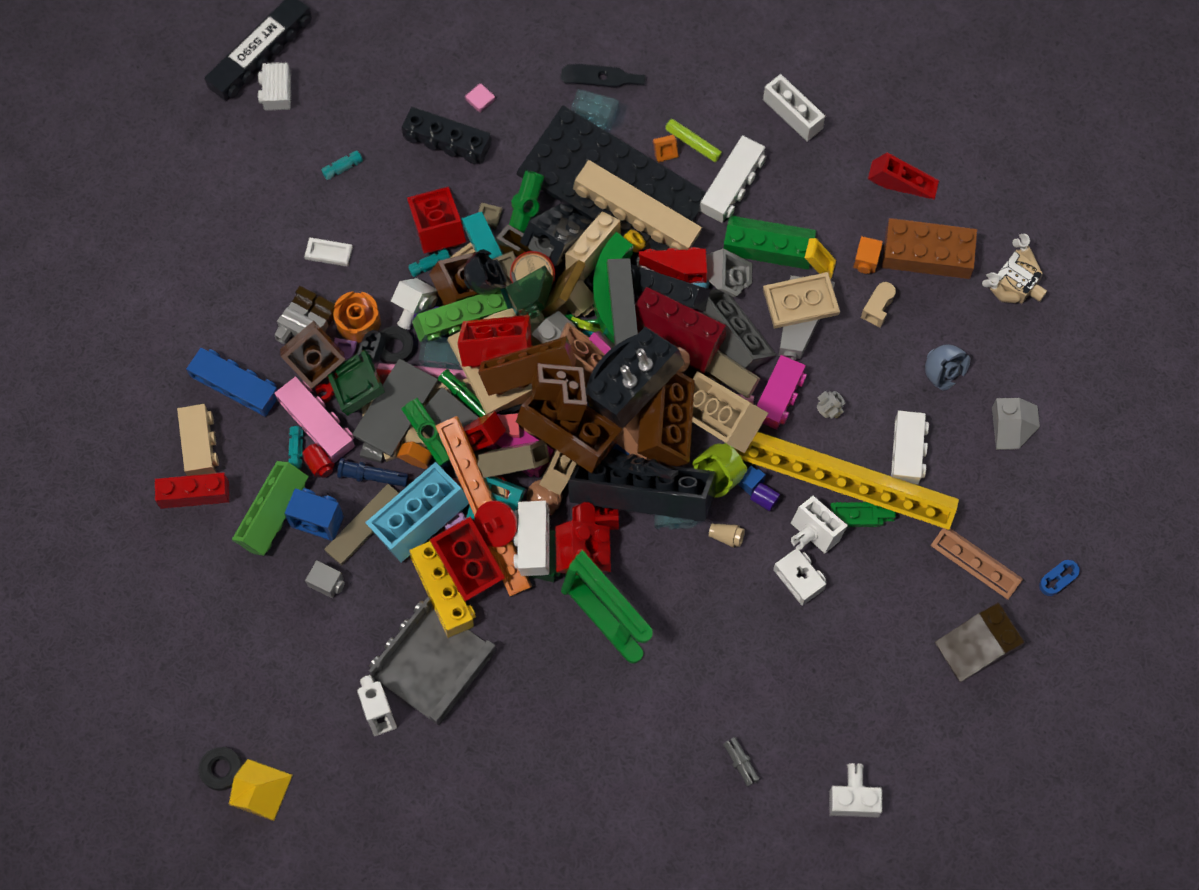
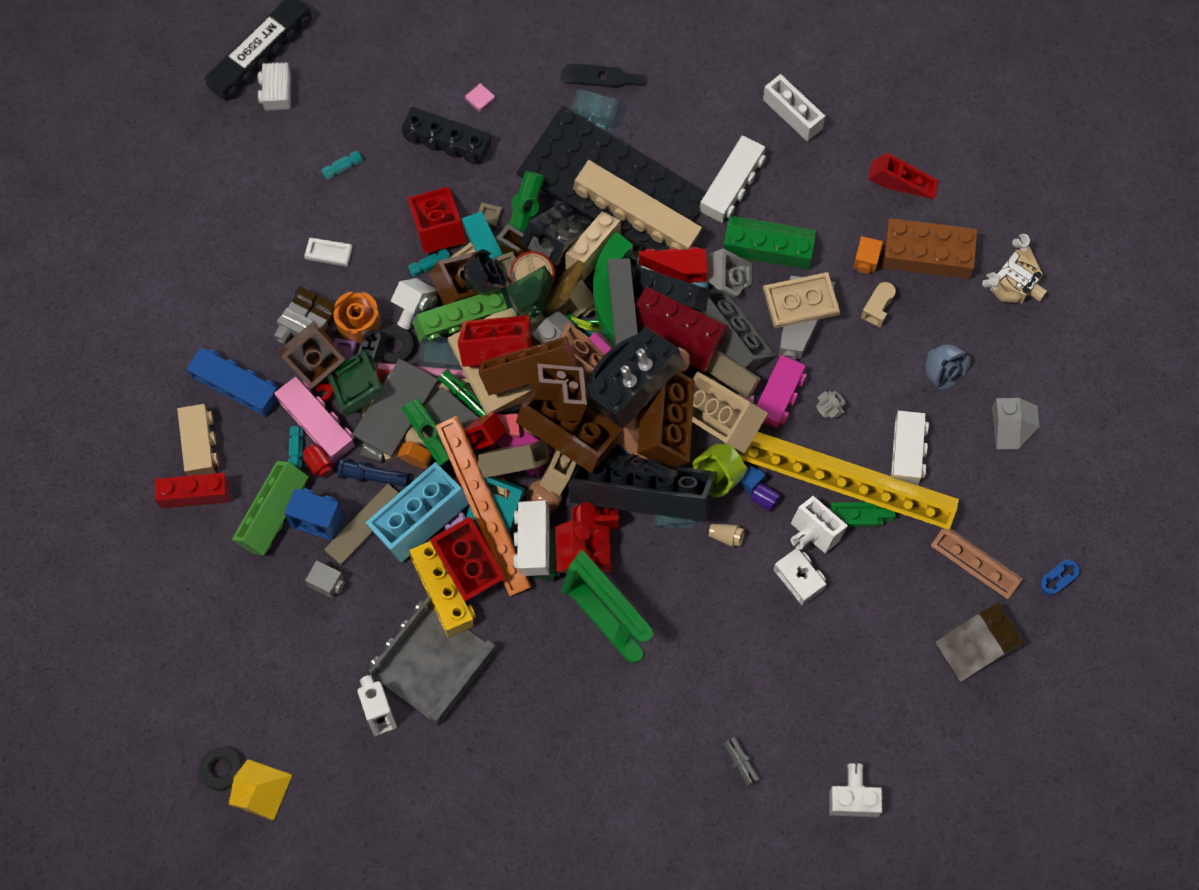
red piece [474,500,517,547] -> none
yellow tile [624,230,645,252] -> none
orange tile [653,135,678,162] -> none
lime axle [666,119,721,162] -> none
yellow tile [805,238,836,279] -> none

